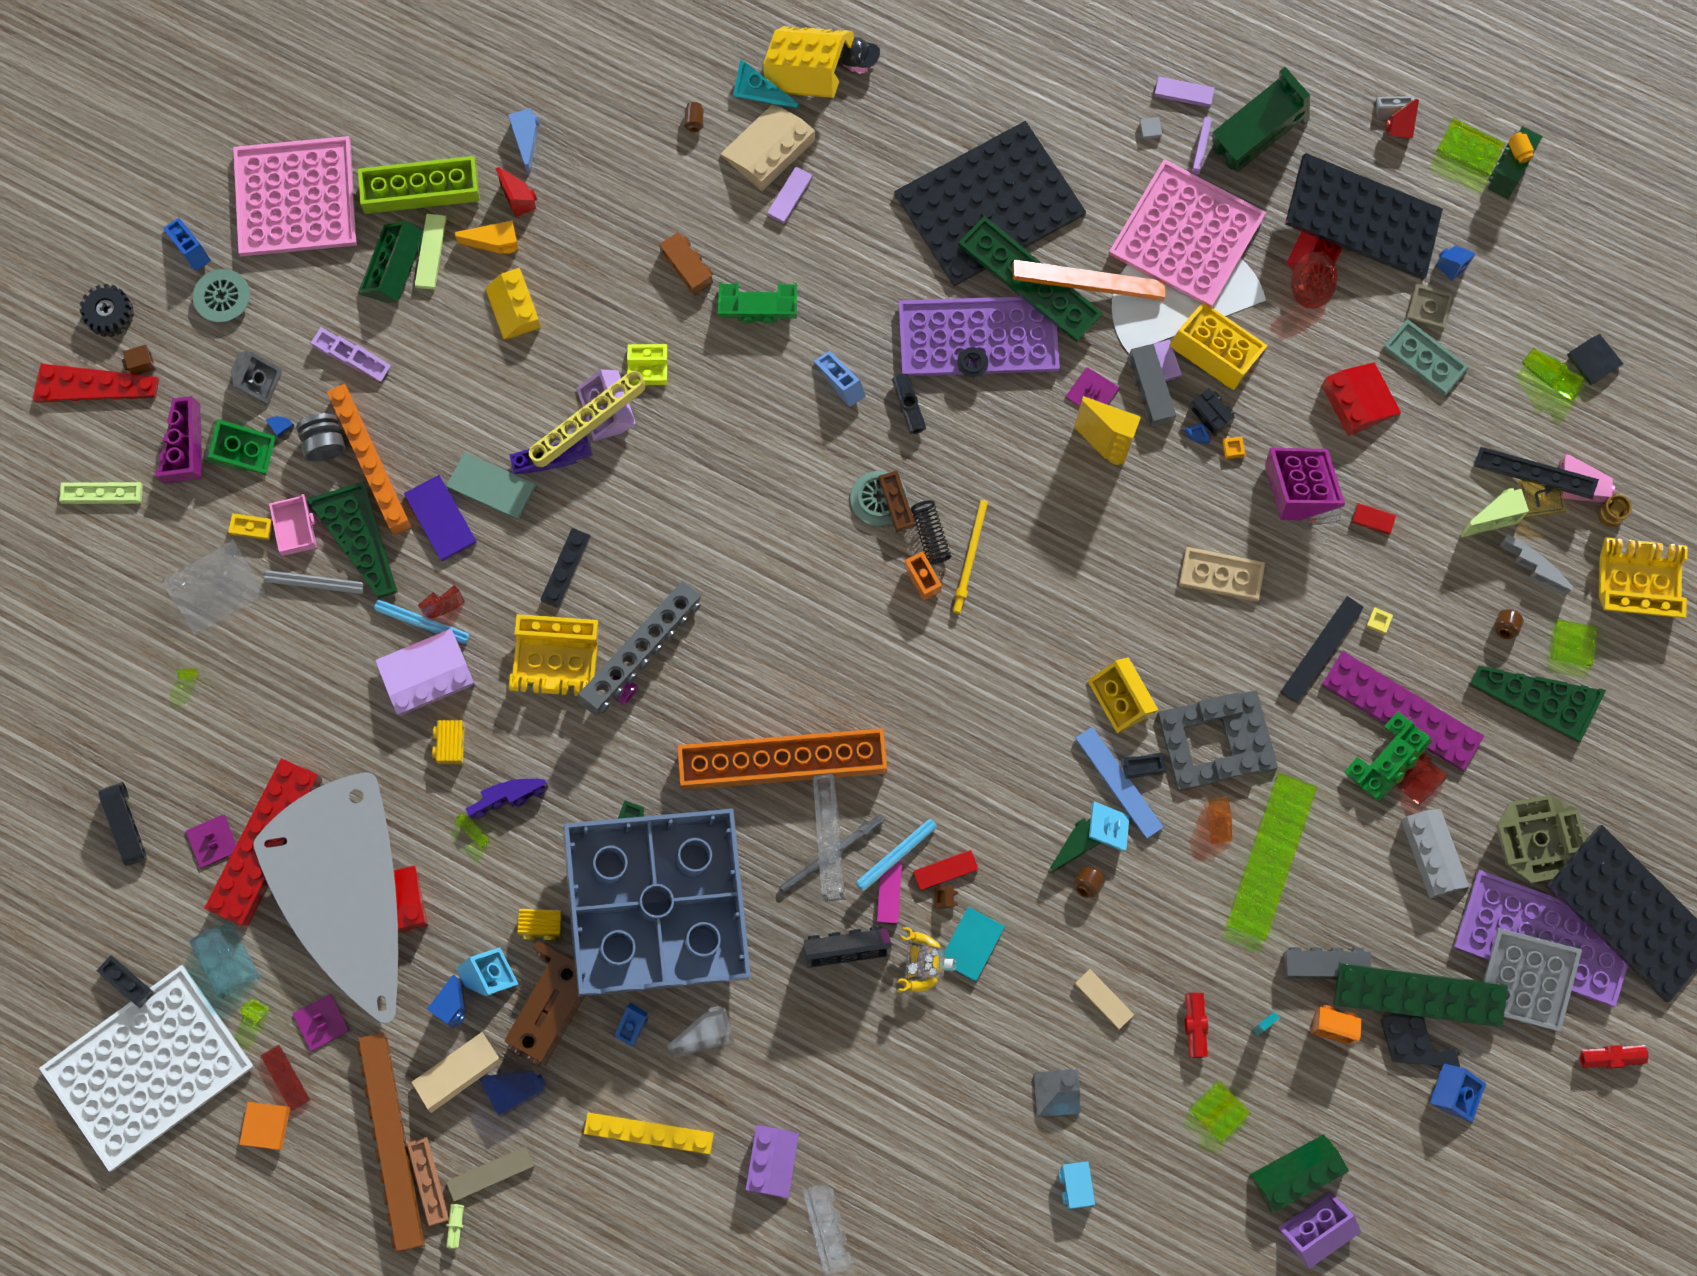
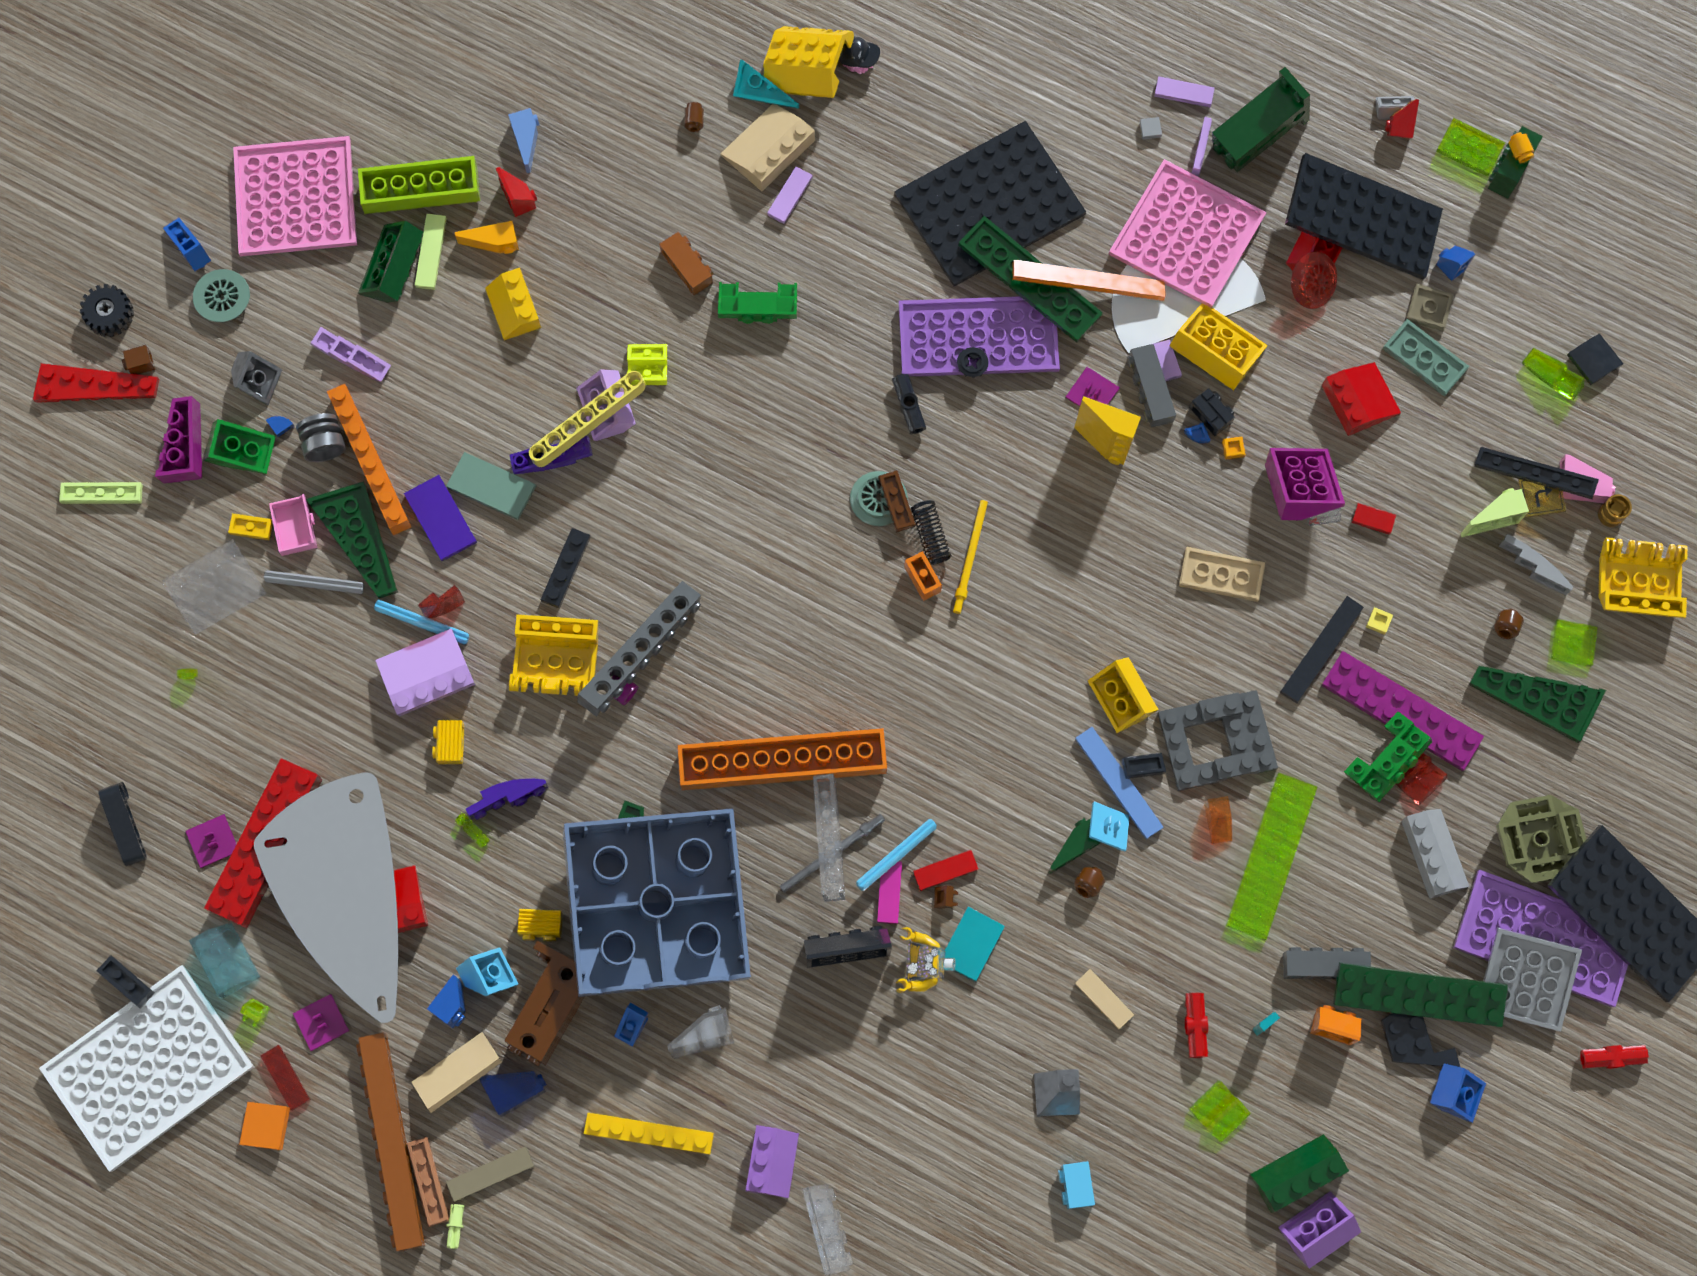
medium blue slope [814,351,866,407] -> none

